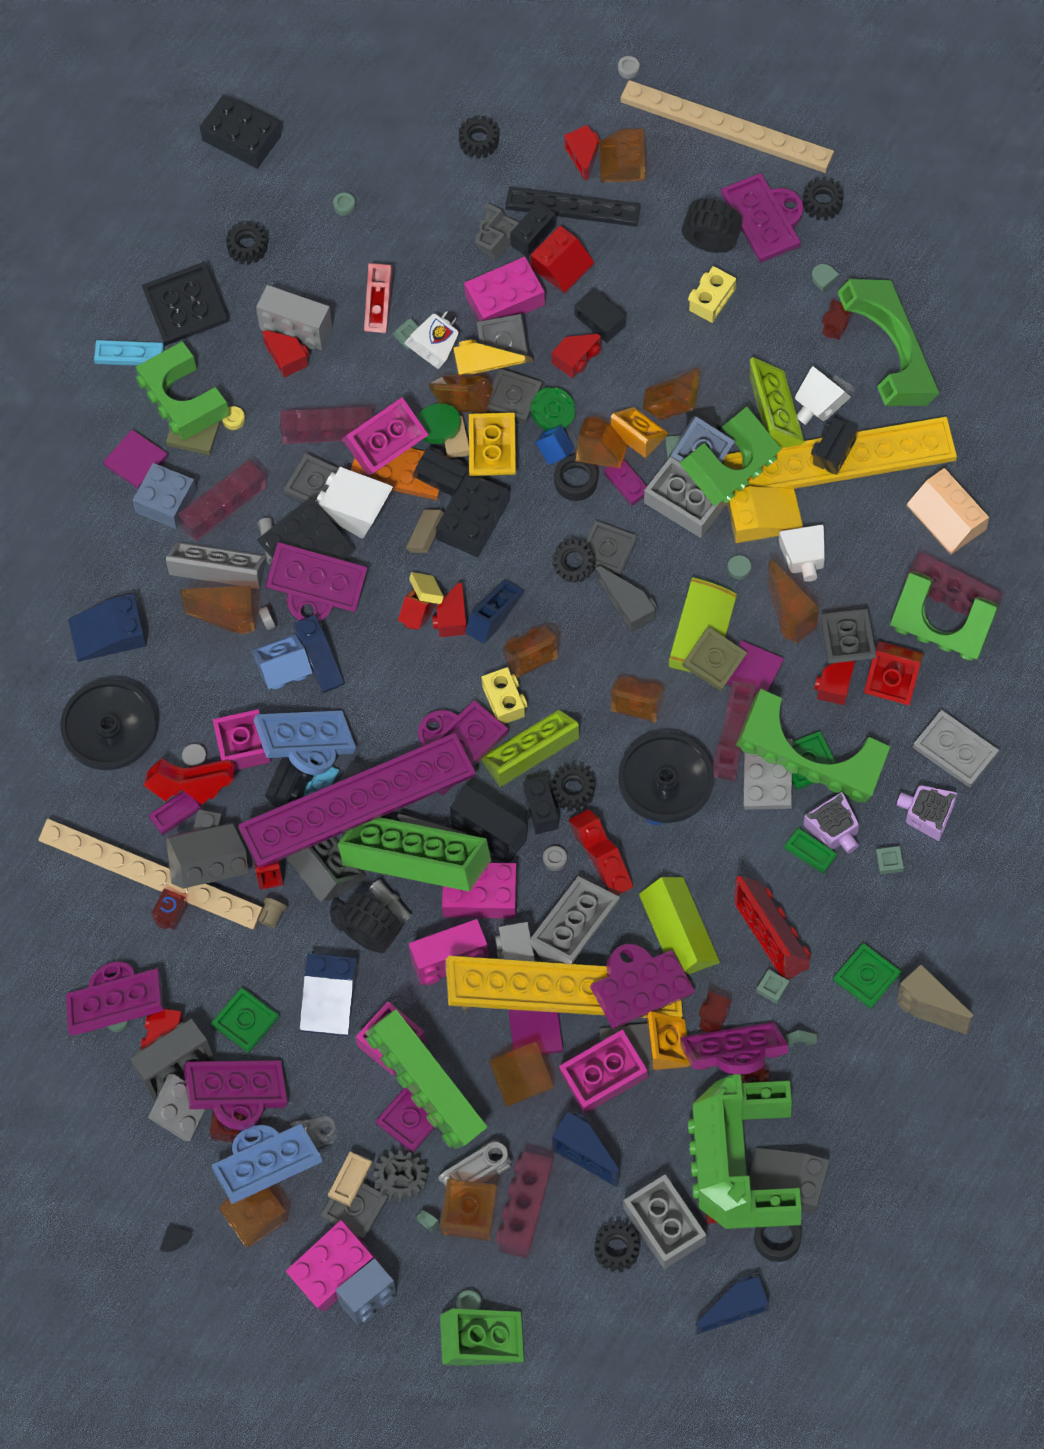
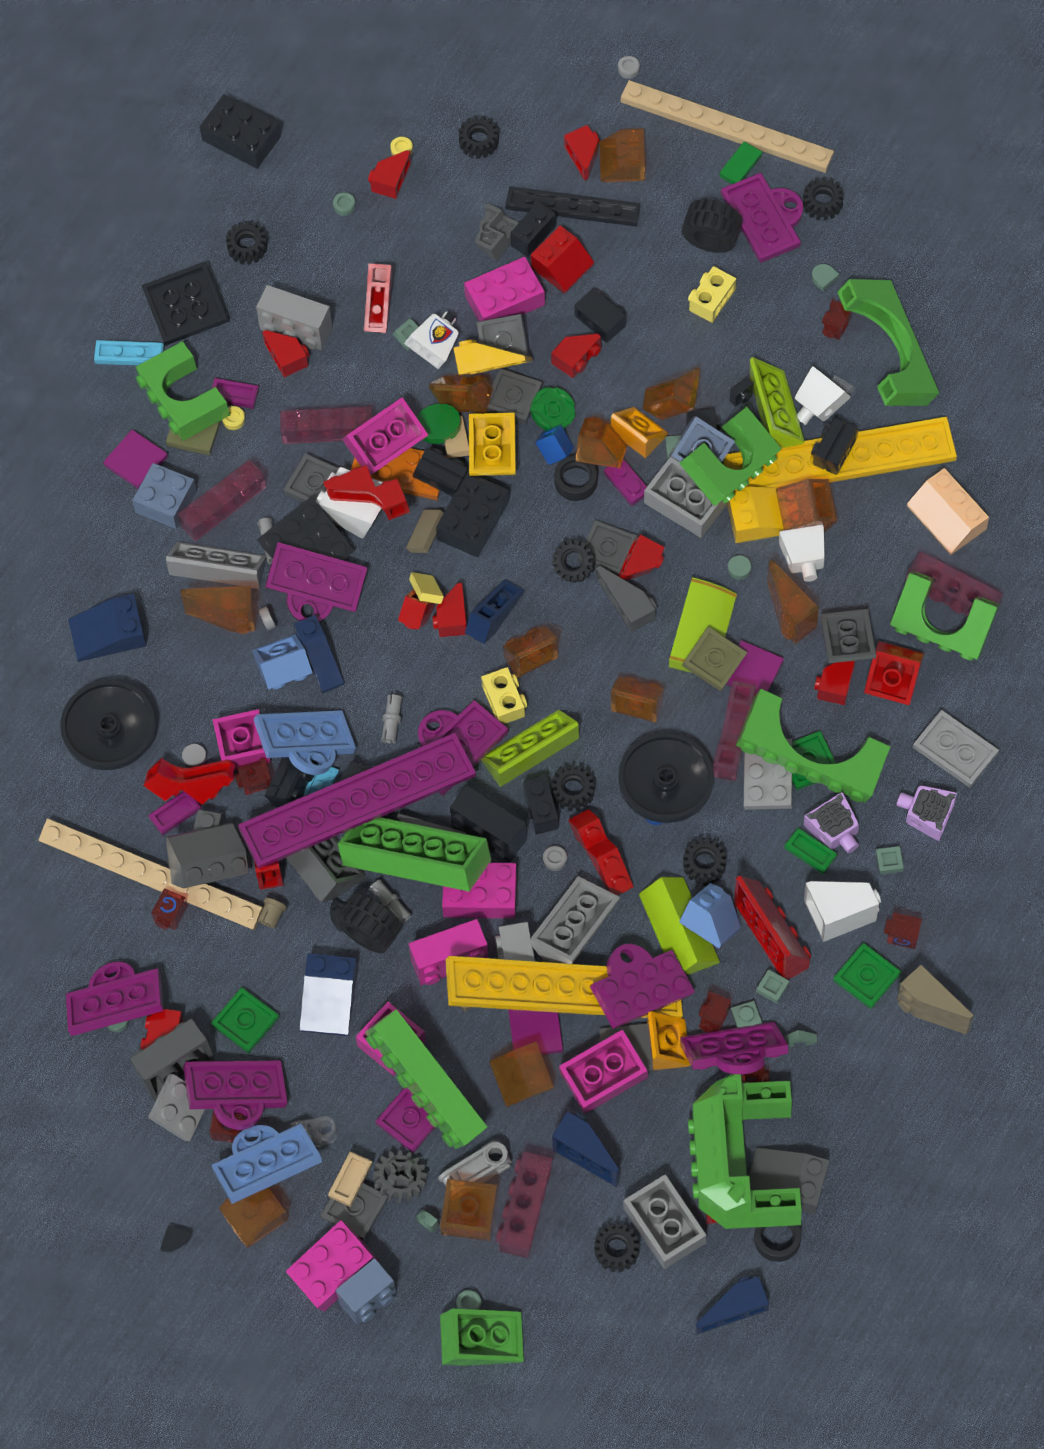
none -> magenta tile [212,378,259,409]
none -> clear red brick [235,757,271,795]
none -> red arch [323,465,410,521]
none -> red slope [368,150,412,199]
none -> light grey pin [381,694,402,744]
none -> light yellow tile [390,137,413,155]
none -> red slope [618,534,665,581]
none -> medium blue slope [679,883,741,948]
none -> black tyre [683,838,727,885]
none -> green tile [719,142,762,184]
none -> black plate [729,377,753,407]
none -> sand green plate [731,1001,762,1028]
none -> clear orange slope [776,479,837,533]
none -> white slope [804,881,881,942]
none -> clear red brick [884,912,922,949]

